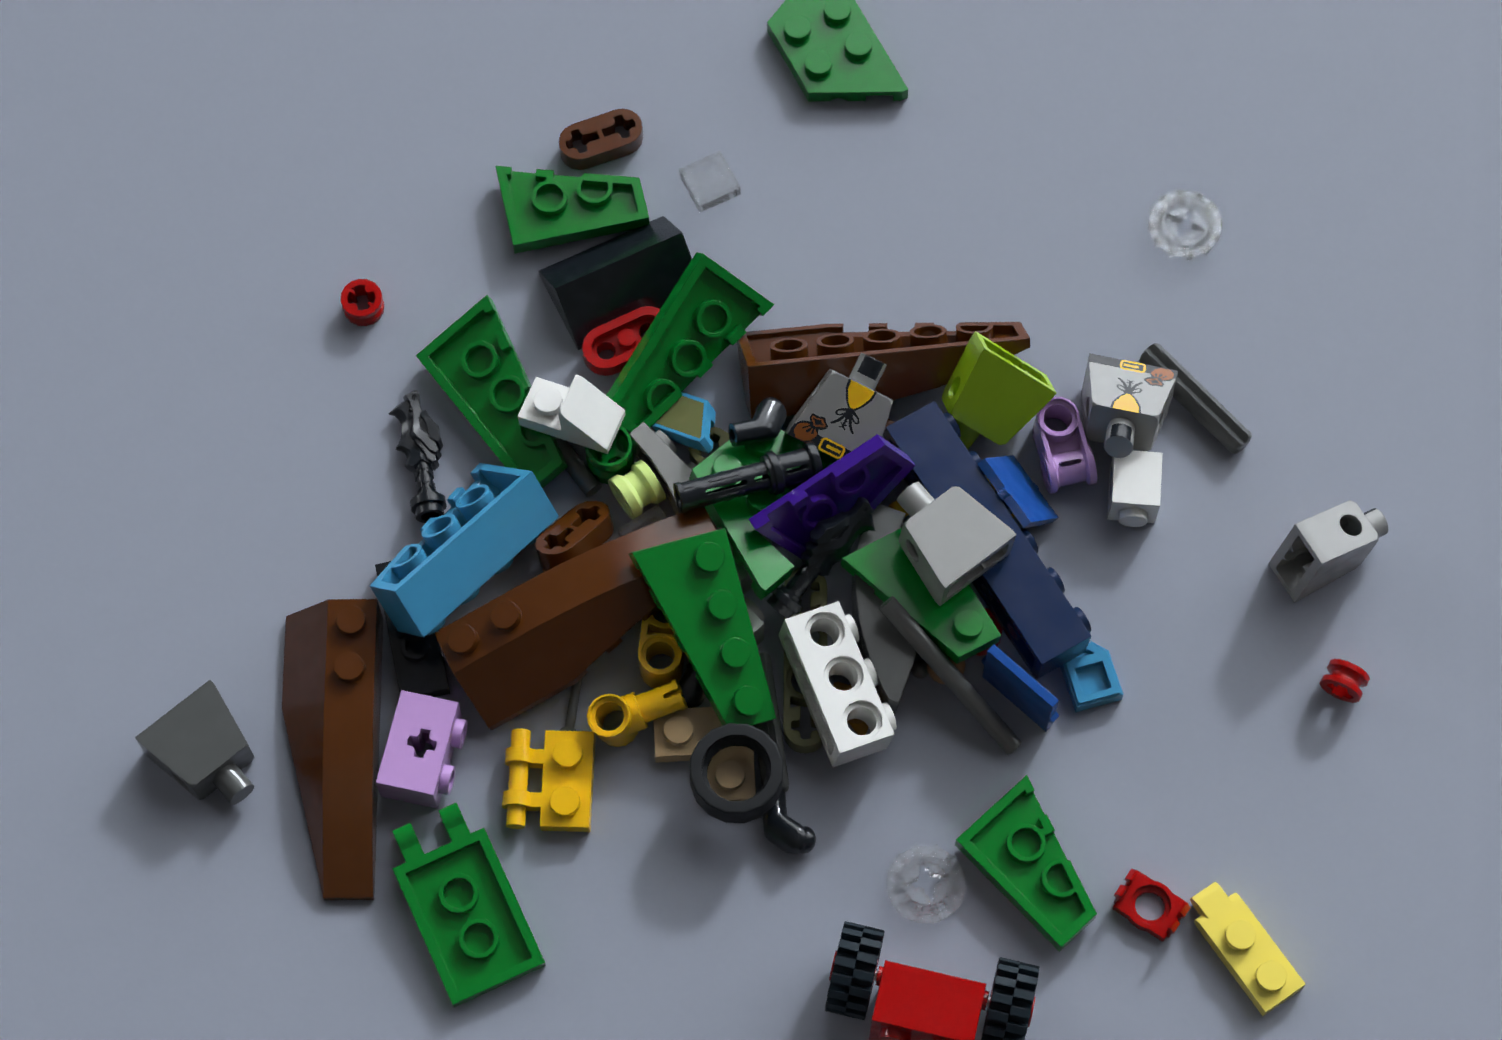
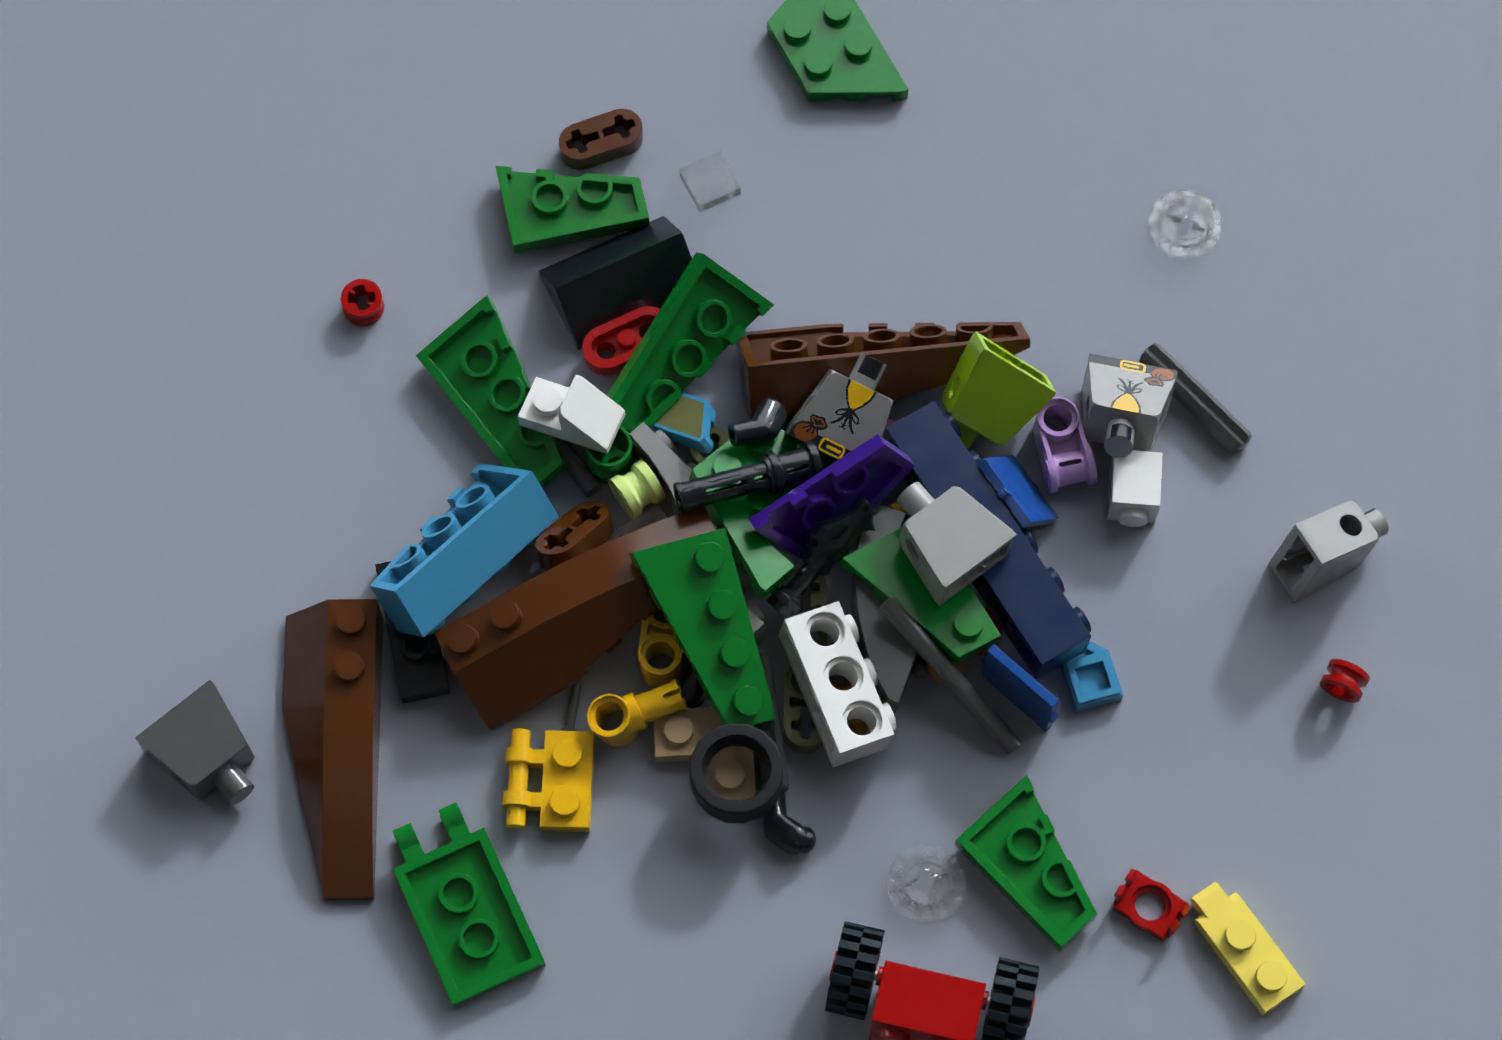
lavender brick [376,690,468,809] -> none
black piece [389,391,447,523] -> none

